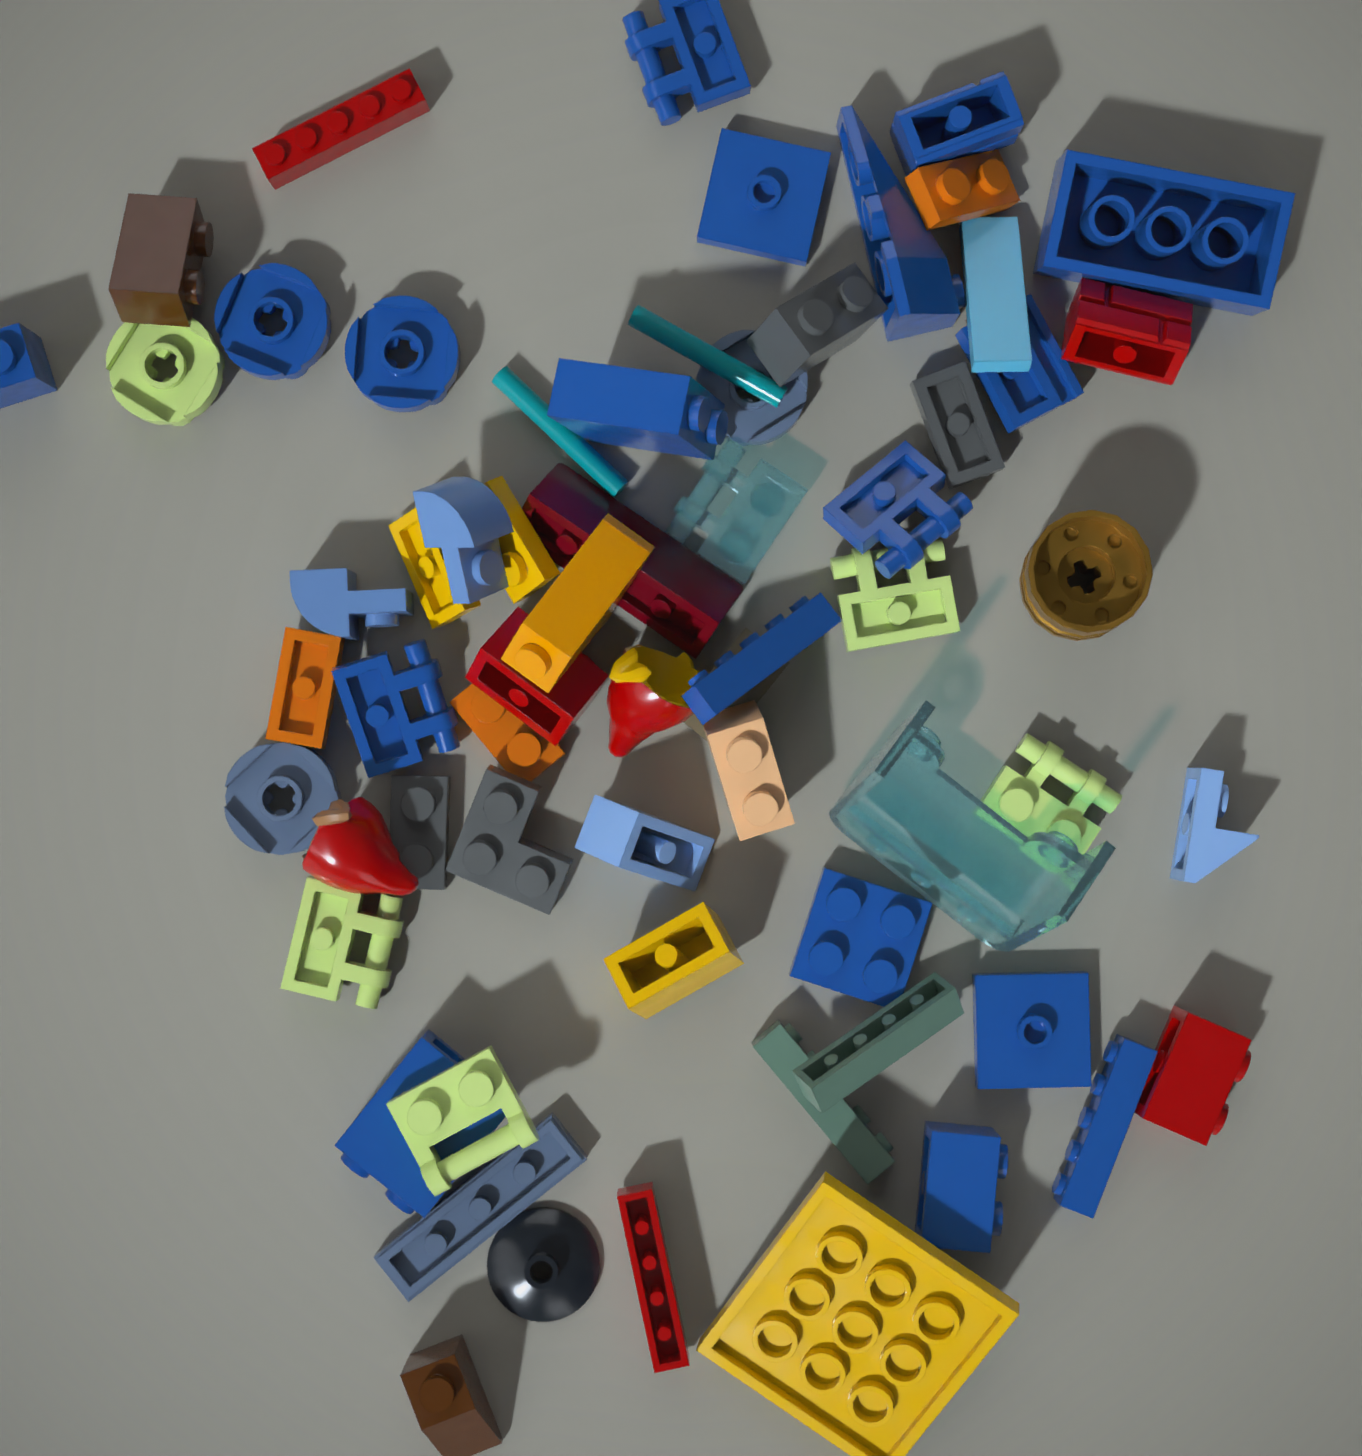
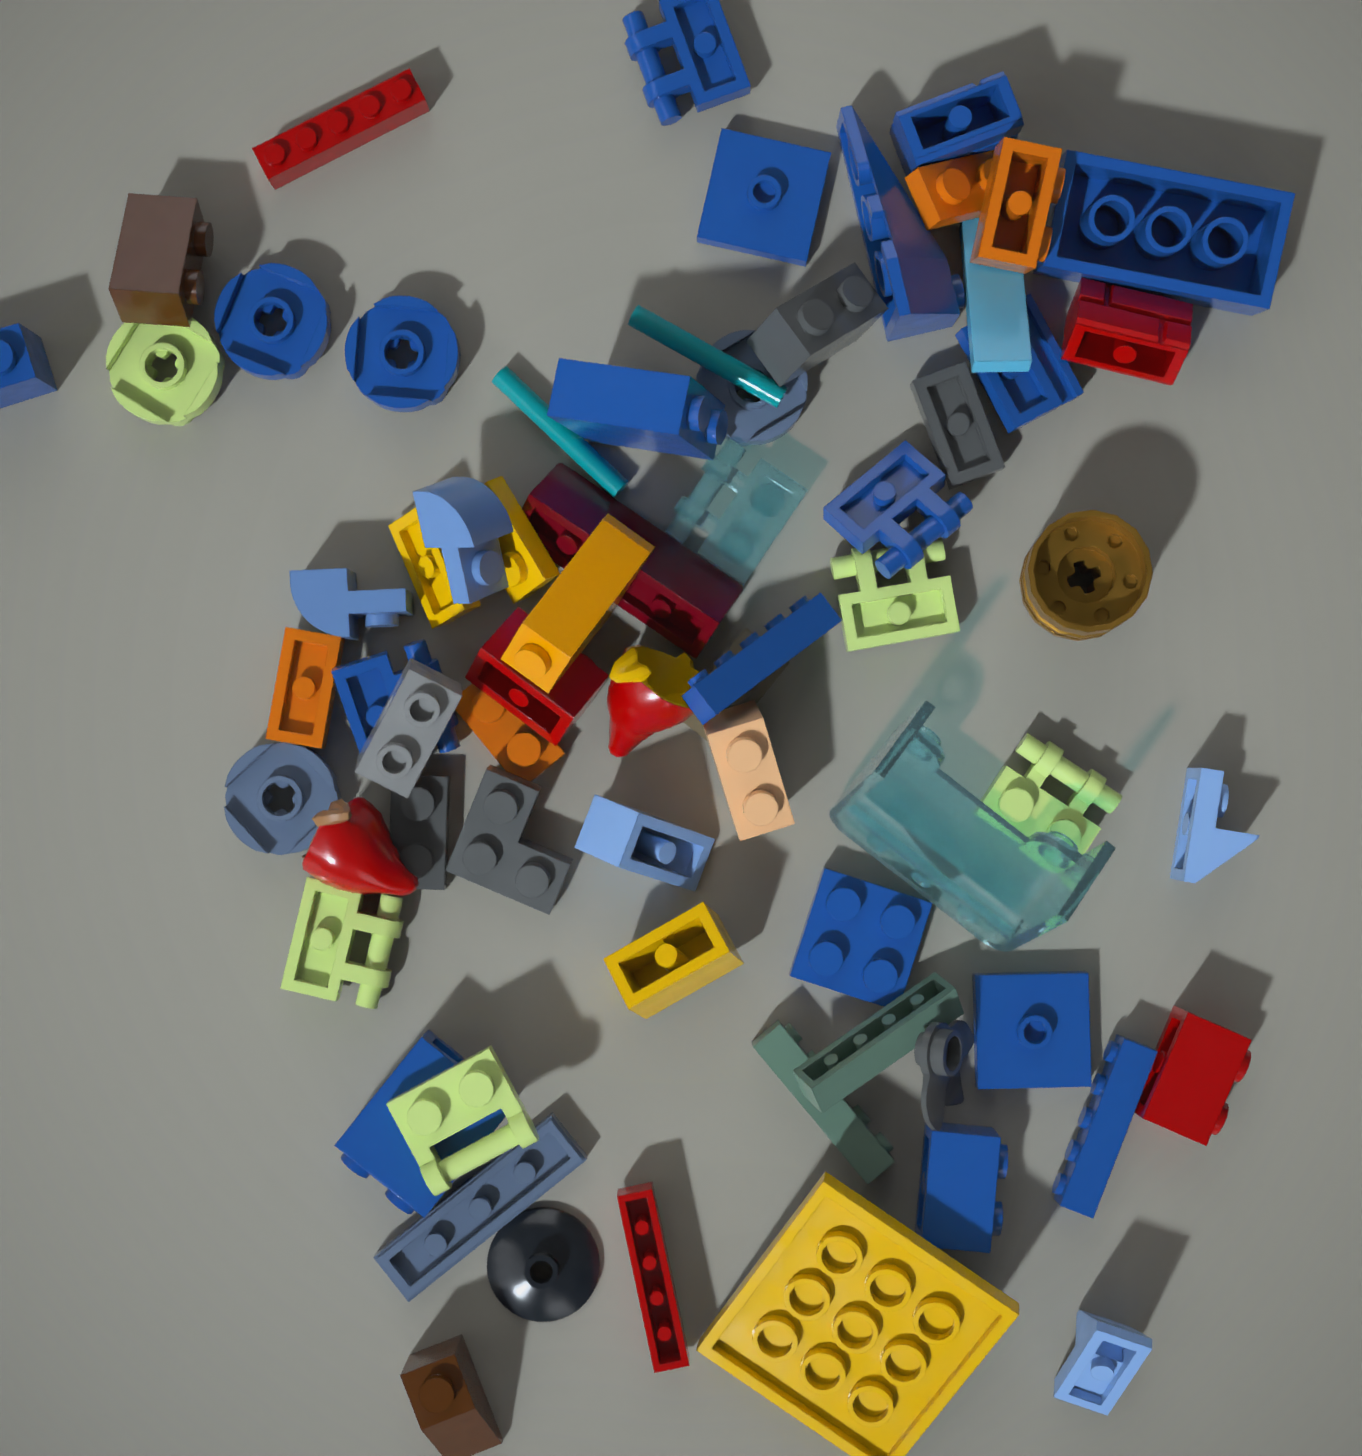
none -> light grey brick [355,658,462,798]
none -> dark grey plate [914,1020,974,1131]
none -> orange brick [970,137,1066,274]
none -> light blue slope [1054,1309,1152,1416]

